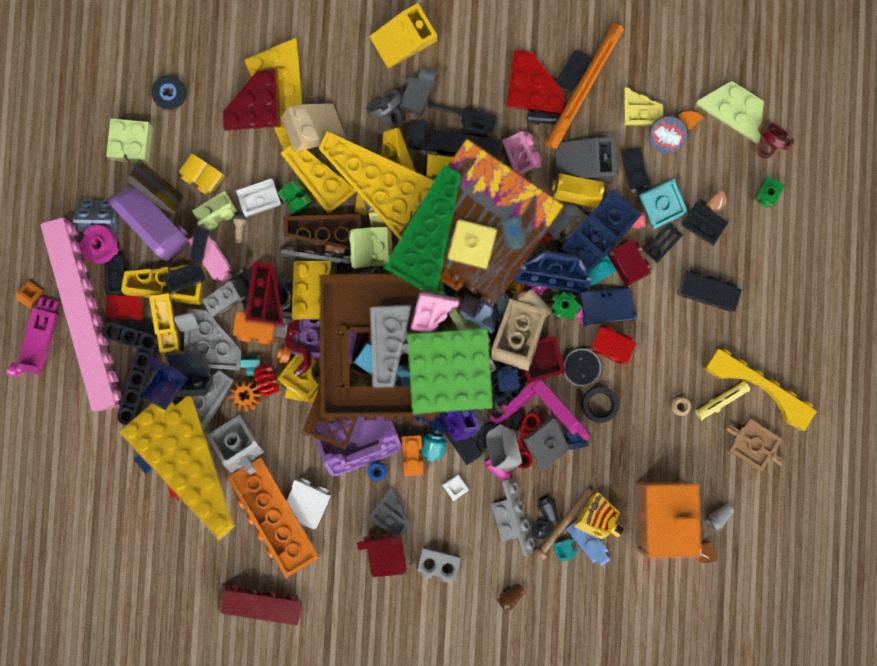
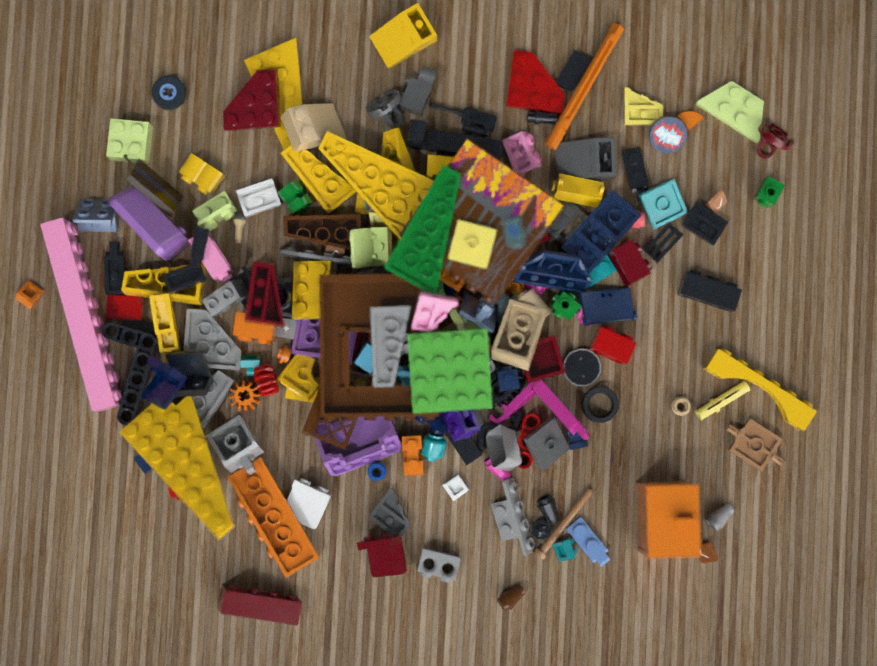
dark pink hinge [7,296,60,377] -> none
dark pink plate [80,225,119,264] -> none
light grey slope [174,312,199,332] -> none
dark red animal [285,320,312,378] -> none
yellow torso [574,492,624,539] -> none

